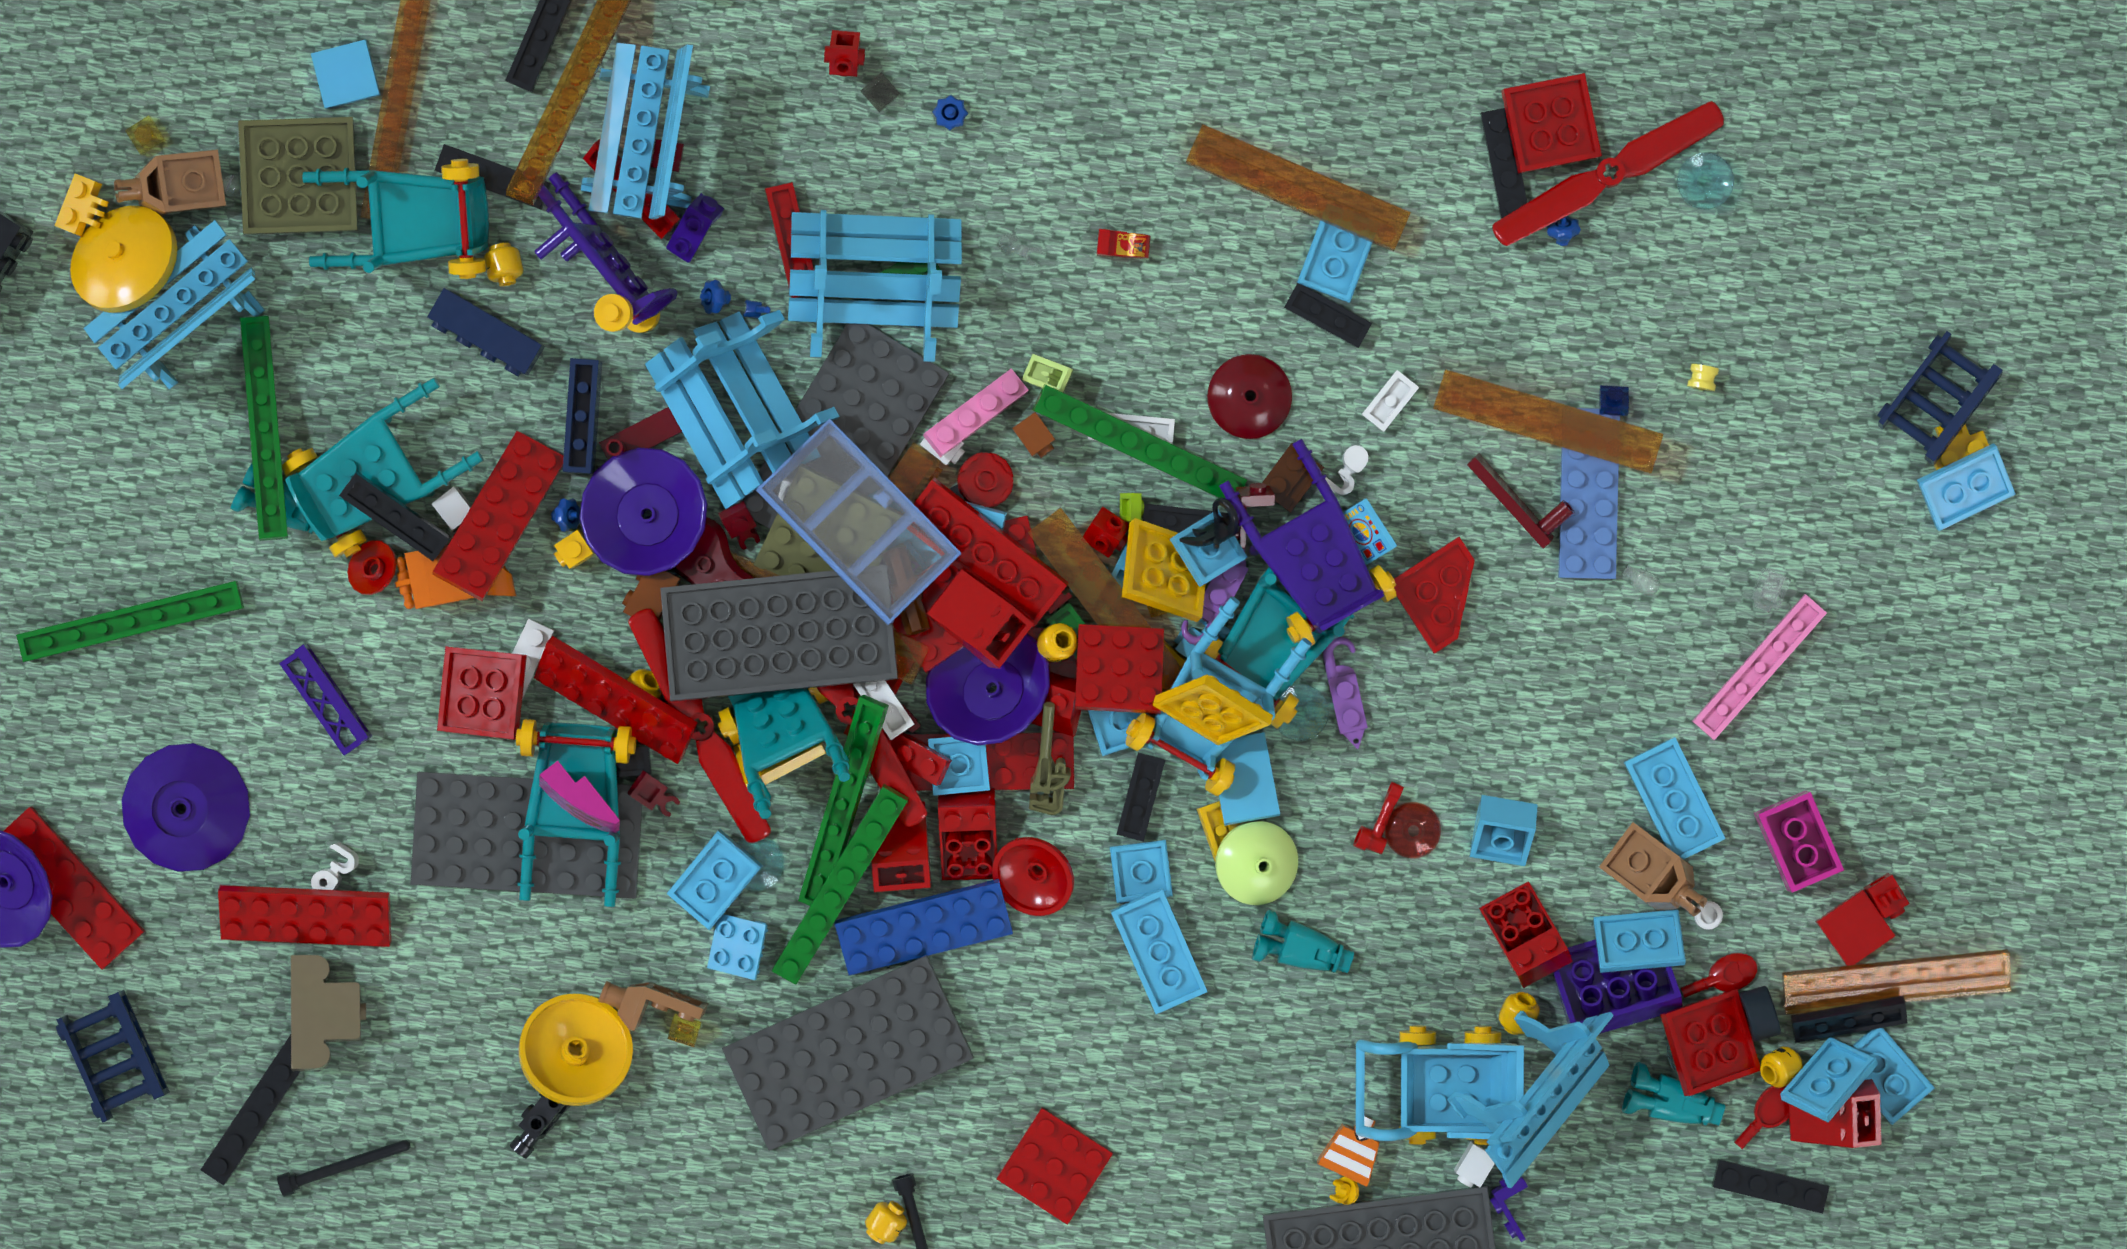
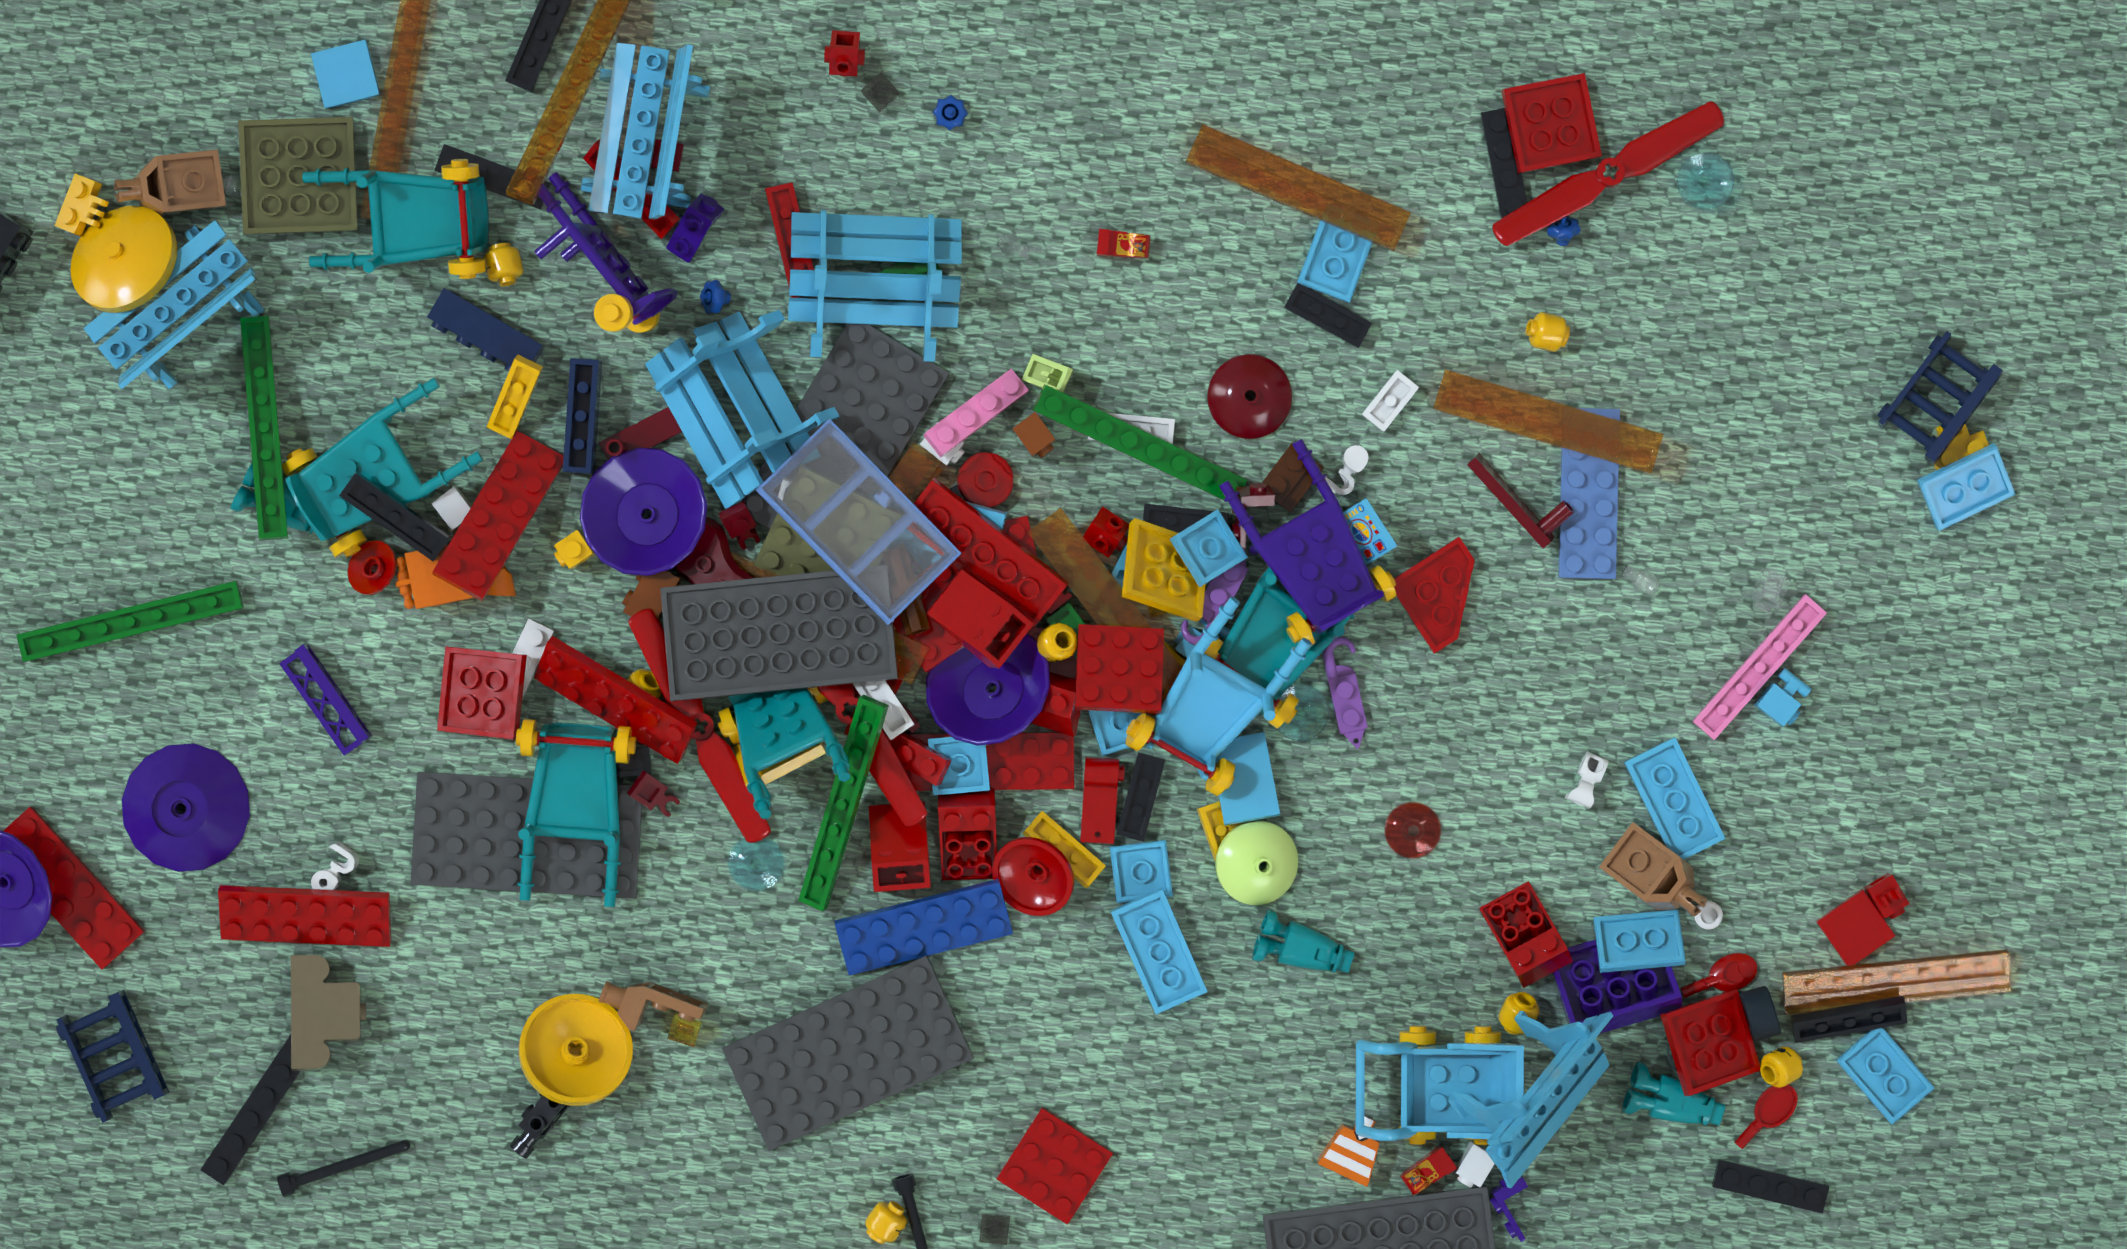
clear yellow plate [125,115,165,155] -> none
dark pink slope [539,761,620,833] -> none
blue piece [551,498,581,532] -> none
medium azure tile [667,829,763,930] -> none
medium azure hinge [707,914,768,980] -> none
blue hand [743,300,771,319] -> none
green plate [772,784,908,985] -> none
olive piece [1029,702,1071,815] -> none
lime plate [1119,493,1144,522] -> none
yellow plate [1153,675,1273,745] -> none
black piece [1179,497,1241,549] -> none
yellow plate [1329,1177,1359,1204] -> none
red brick [1353,782,1404,855] -> none
medium azure slope [1470,795,1538,866] -> none
clear blue plate [1599,385,1629,416] -> none
light yellow wheel [1687,364,1719,391] -> none
dark pink brick [1754,791,1844,893] -> none
medium azure tile [1780,1037,1878,1122] -> none
red slope [1789,1079,1882,1148] -> none
none -> yellow plate [486,354,543,439]
none -> clear smoke plate [979,1213,1010,1245]
none -> yellow plate [1022,811,1106,889]
none -> red door [1080,757,1125,844]
none -> red leg [1400,1144,1457,1195]
none -> yellow head [1525,312,1570,352]
none -> white leg [1565,751,1609,809]
none -> medium azure brick [1754,668,1812,727]

